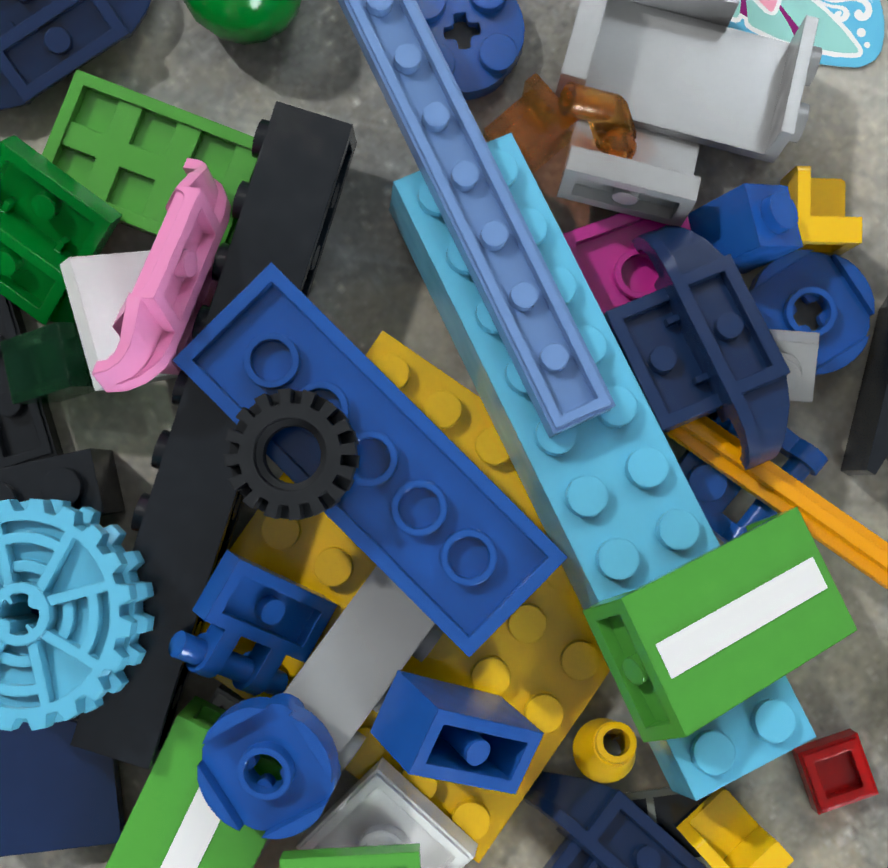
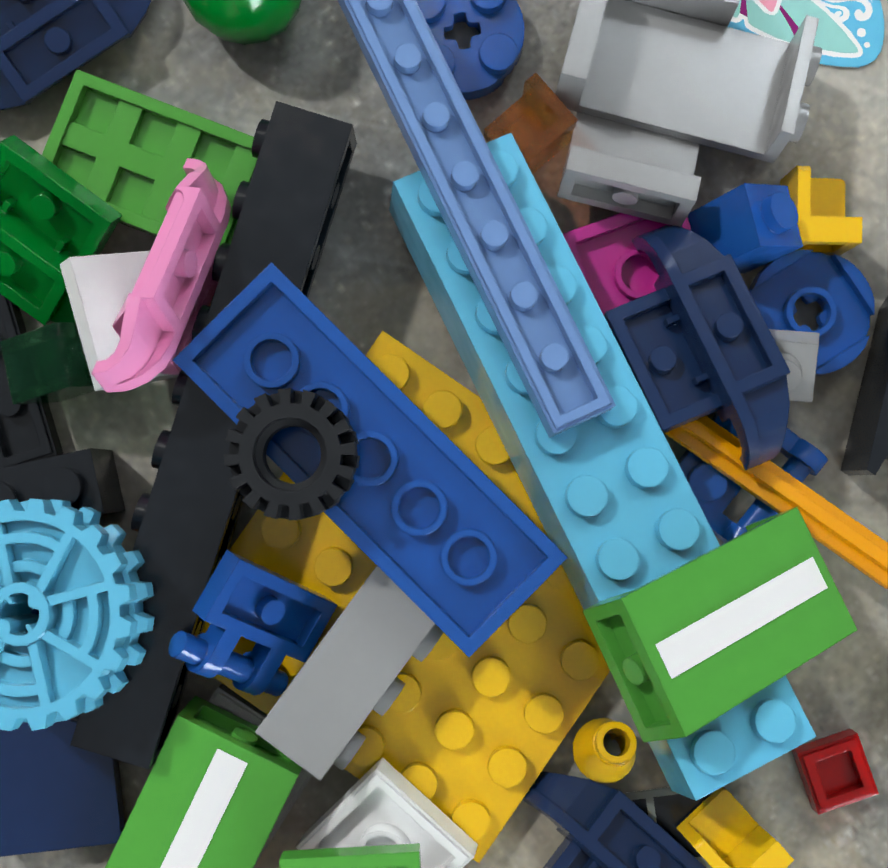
blue plate [197,693,341,840] -> none
blue brick [370,670,544,794] -> none
clear orange arm [558,82,637,159] -> none

